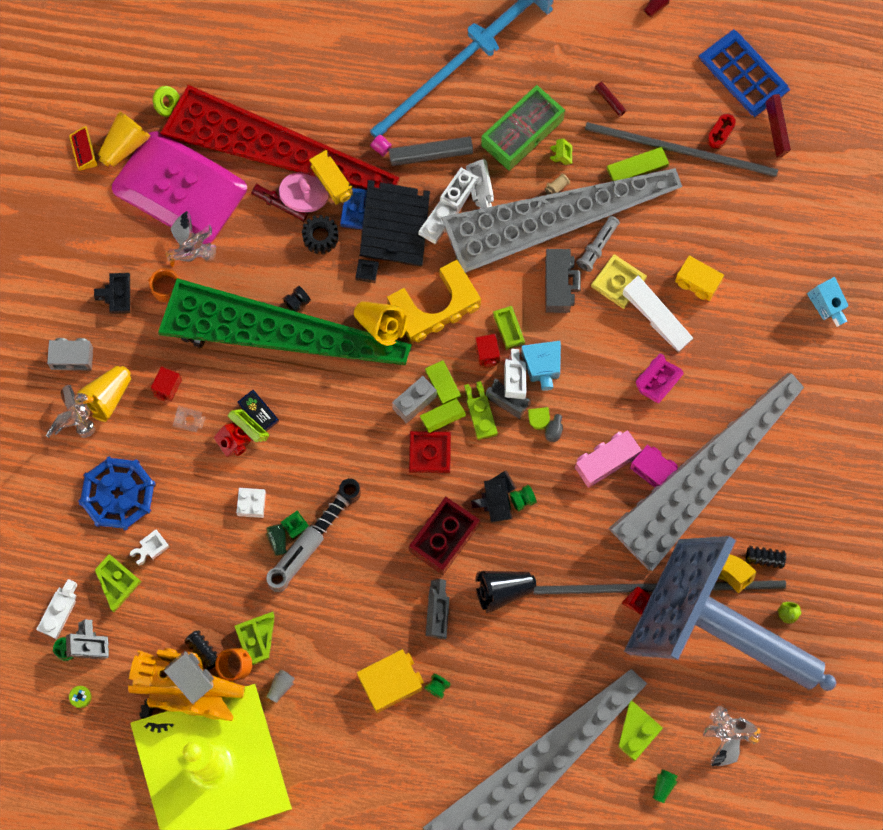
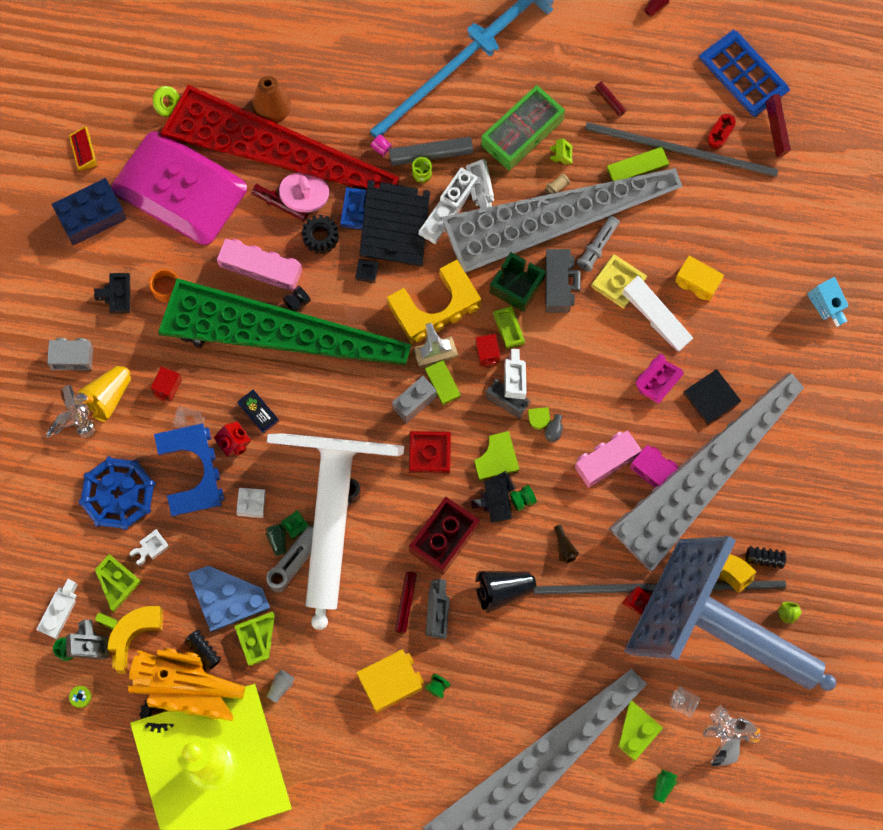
yellow cone [98,111,151,167] -> none
light grey brick [164,651,214,704] -> none
clear animal [166,211,216,267] -> none
orange piece [215,648,252,681] -> none
lime tile [228,409,270,443] -> none
yellow window [310,150,353,205] -> none
yellow cone [354,301,408,346] -> none
lime tile [420,398,466,433] -> none
lime hinge [464,381,498,440] -> none
medium azure torso [521,341,561,391] -> none
none -> dark blue brick [51,178,127,246]
none -> lime tile [95,613,118,630]
none -> yellow arch [108,606,163,674]
none -> blue arch [154,423,225,517]
none -> medium blue plate [188,566,270,633]
none -> bright pink brick [217,239,302,292]
none -> dark orange cone [252,76,291,123]
none -> white piece [267,433,404,630]
none -> dark red axle [395,572,417,634]
none -> lime wheel [412,157,432,183]
none -> piece [413,323,458,369]
none -> lime tile [474,431,520,481]
none -> dark green piece [489,252,546,312]
none -> dark brown cone [554,525,579,563]
none -> clear brick [670,686,701,718]
none -> black tile [683,369,741,425]

